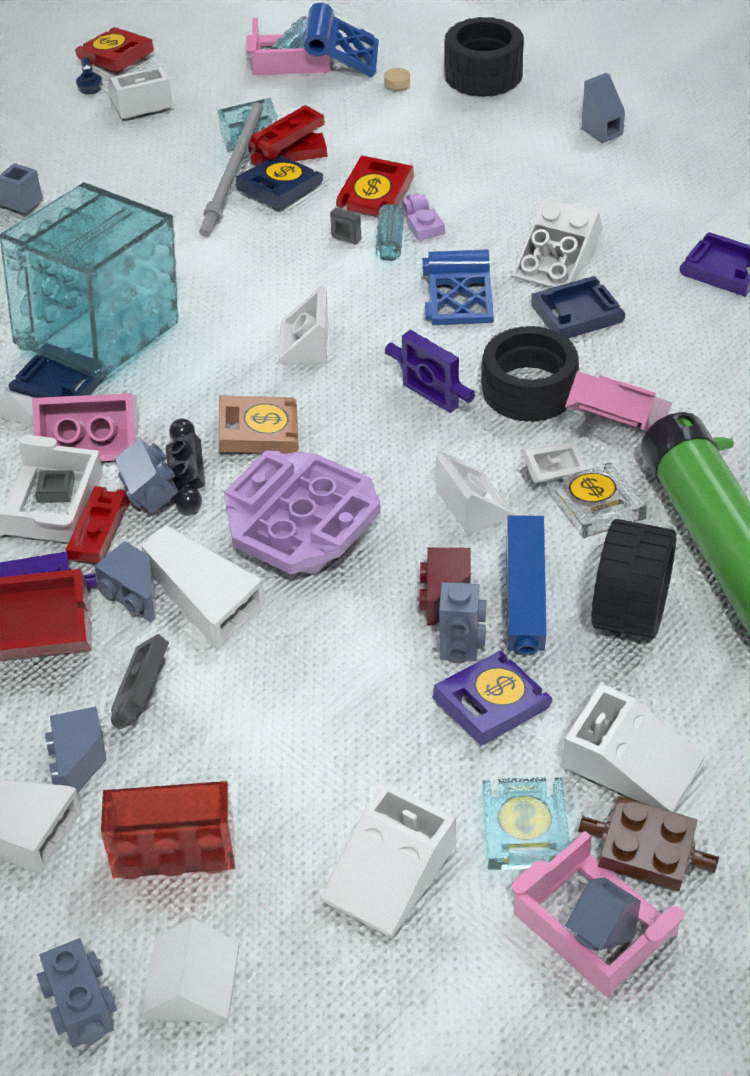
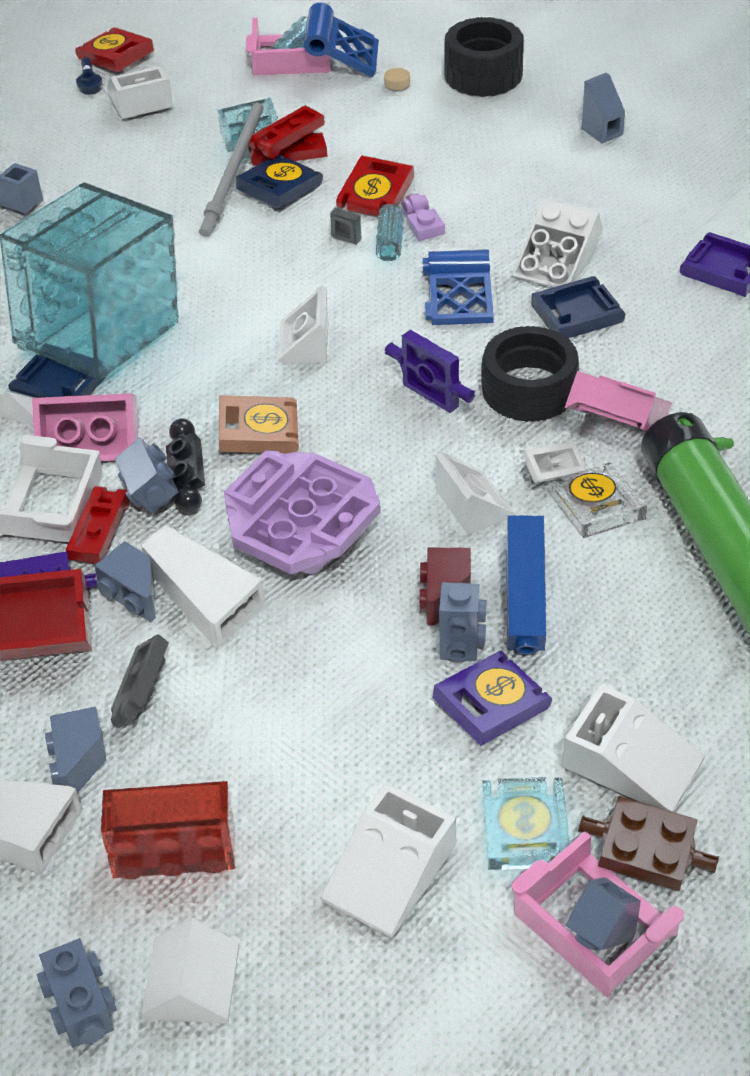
dark grey tile [35,470,75,503] -> none
black tyre [591,519,677,640] -> none

